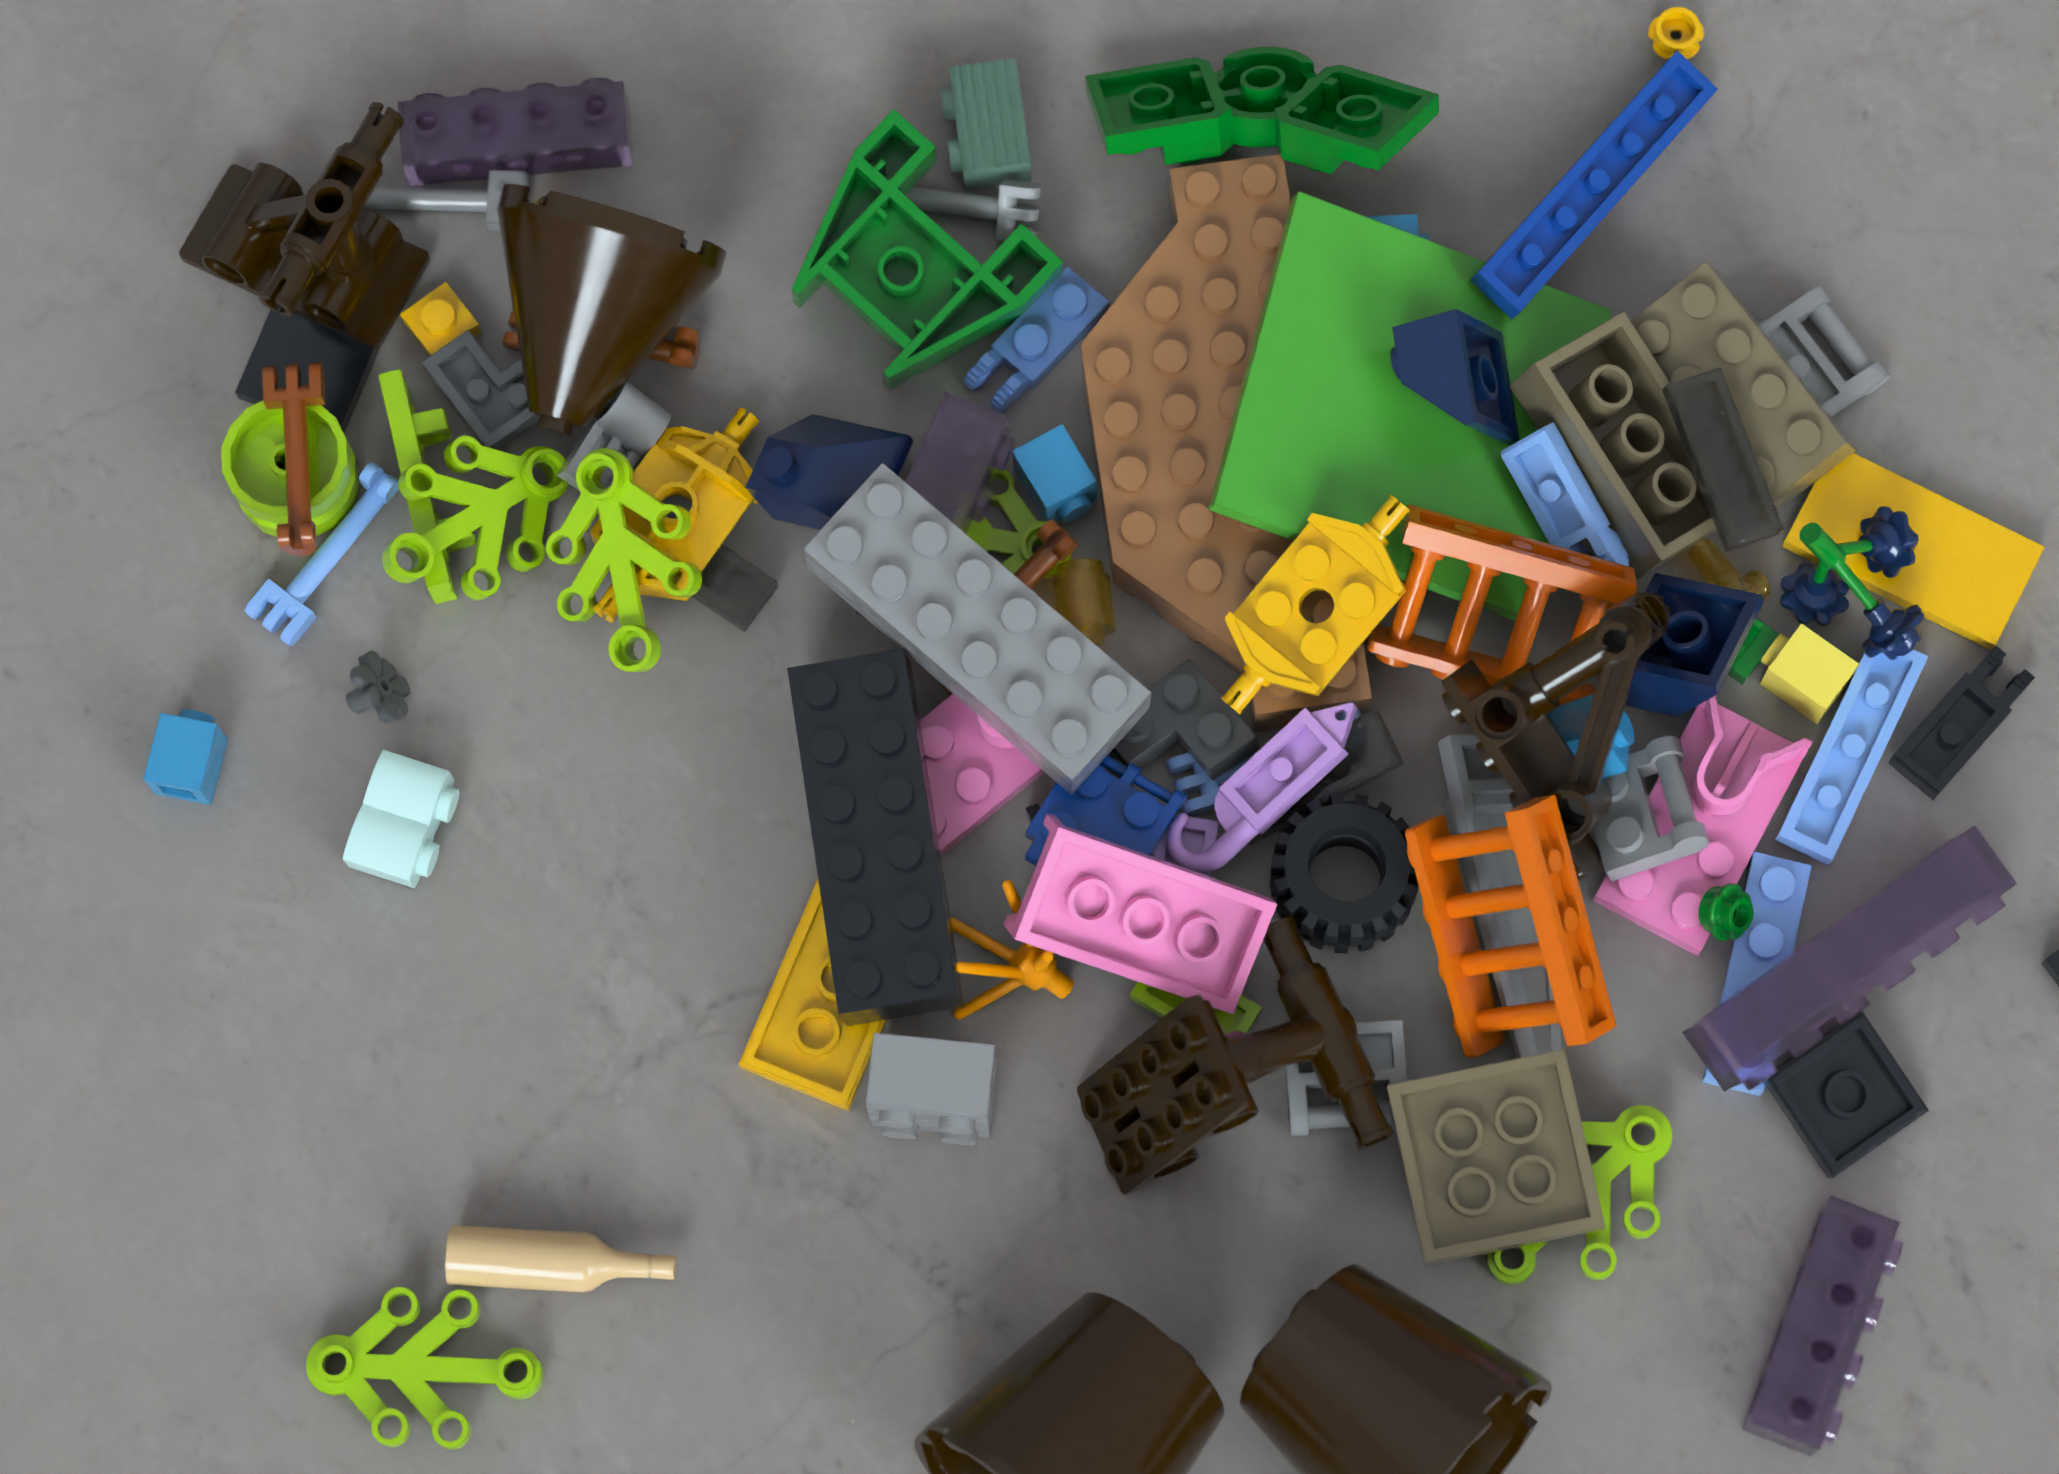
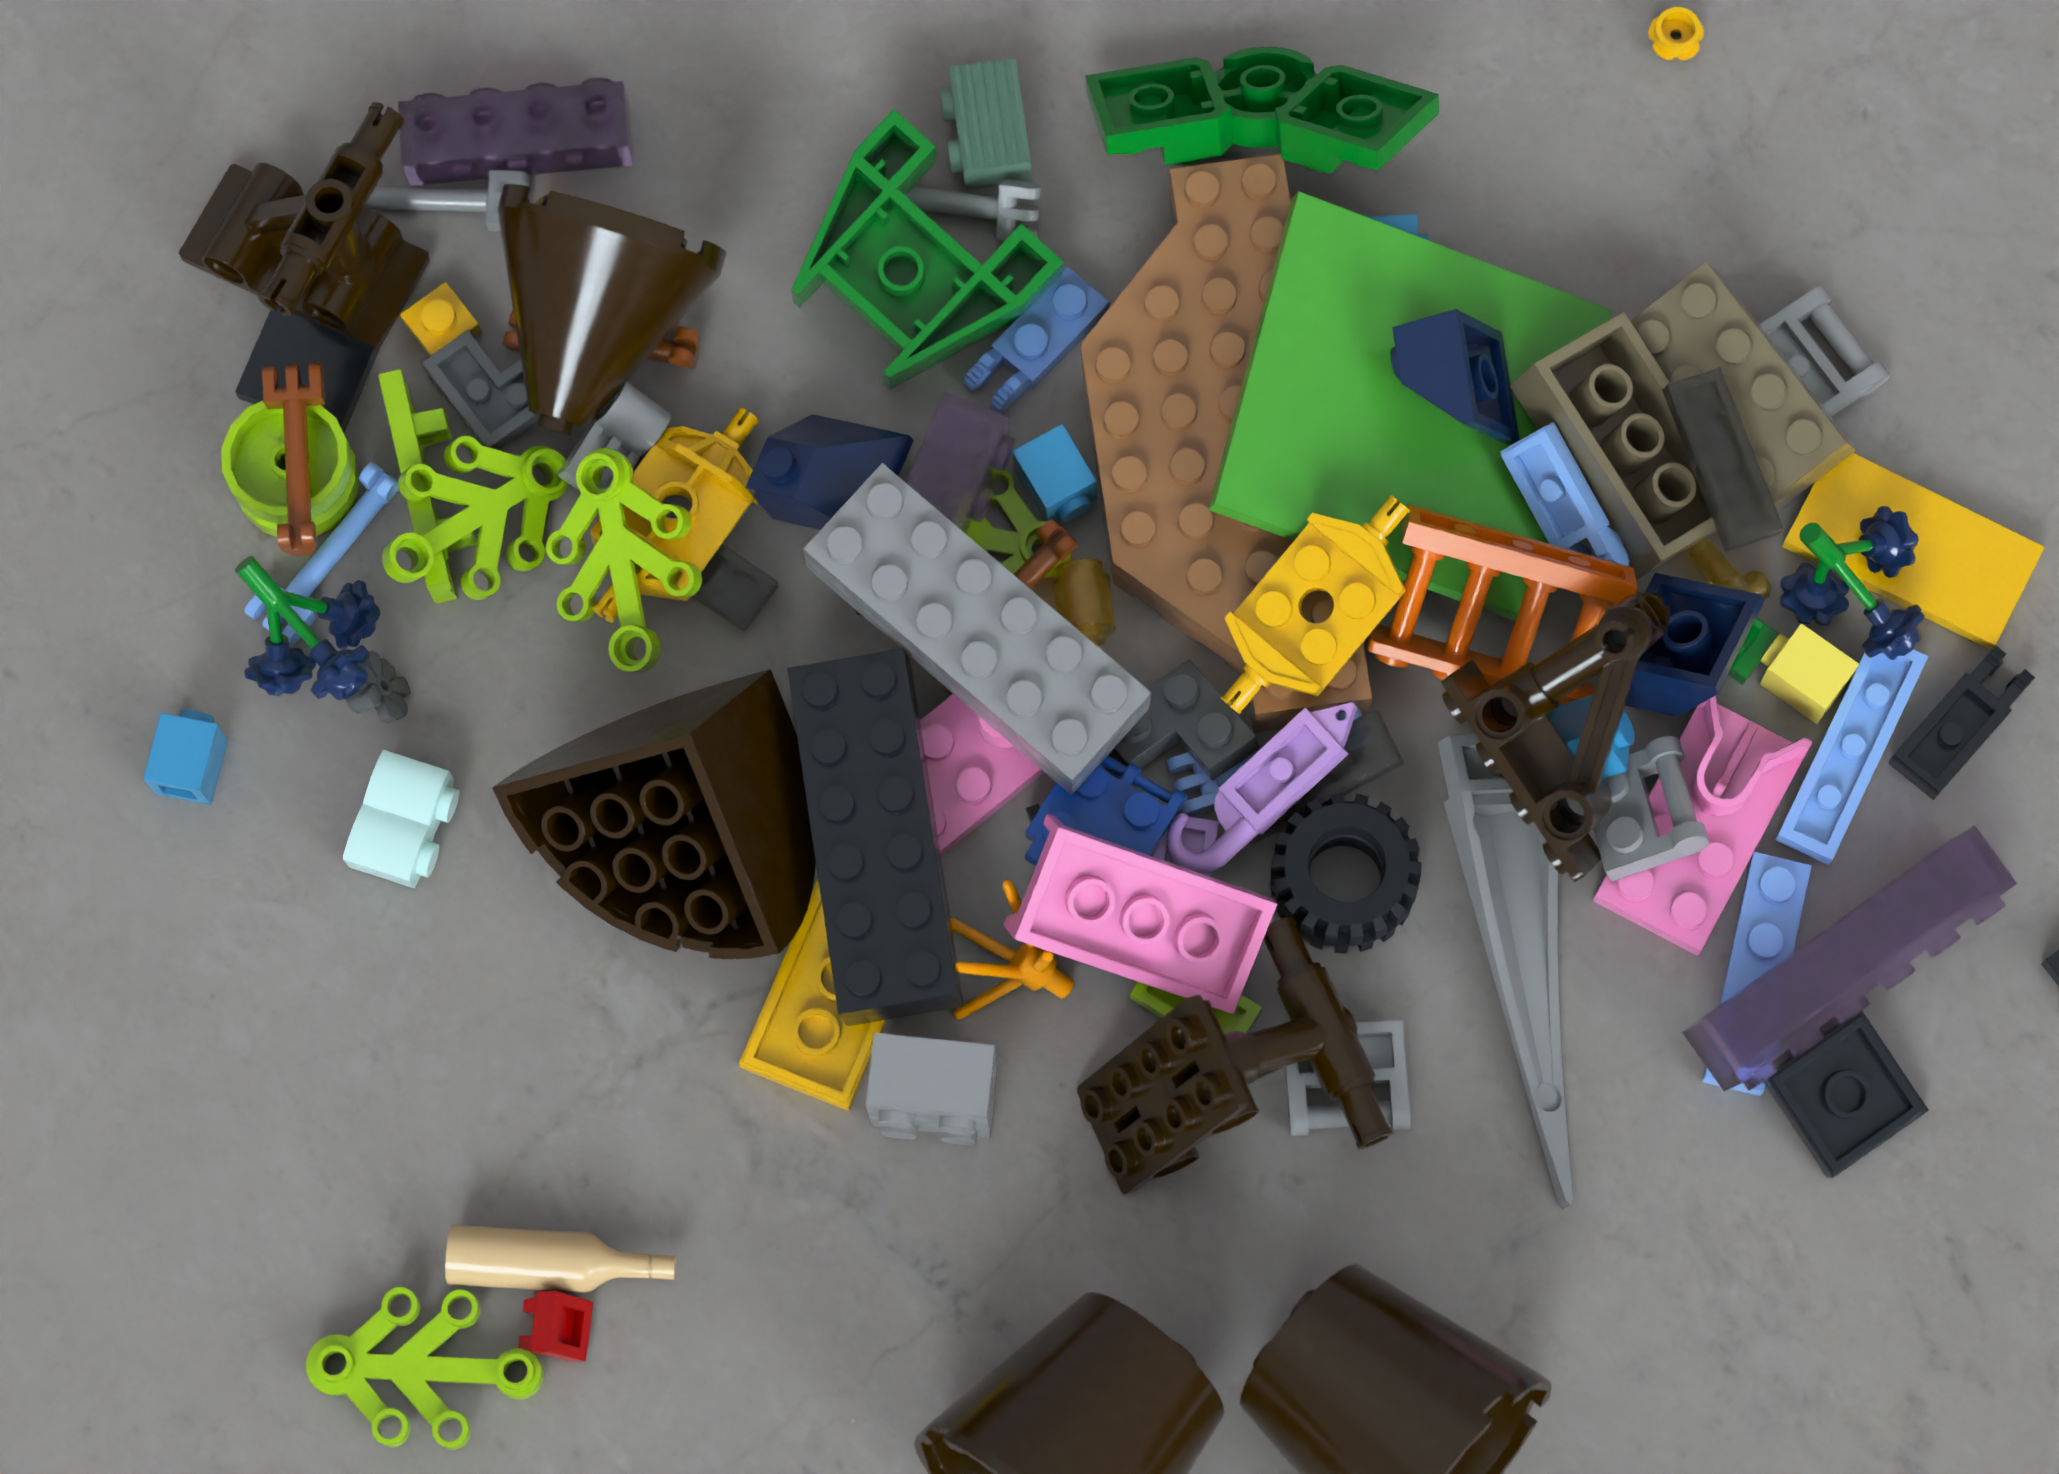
dark tan plate [1387,1049,1605,1266] -> none
orange fence [1405,794,1617,1058] -> none
blue plate [1470,50,1718,319] -> none
lime plant [1487,1105,1673,1285] -> none
green plate [1698,883,1754,942] -> none
clear purple brick [1741,1196,1903,1457] -> none
none -> dark blue plant [235,556,381,700]
none -> dark brown brick [492,669,816,959]
none -> red tile [518,1291,593,1362]

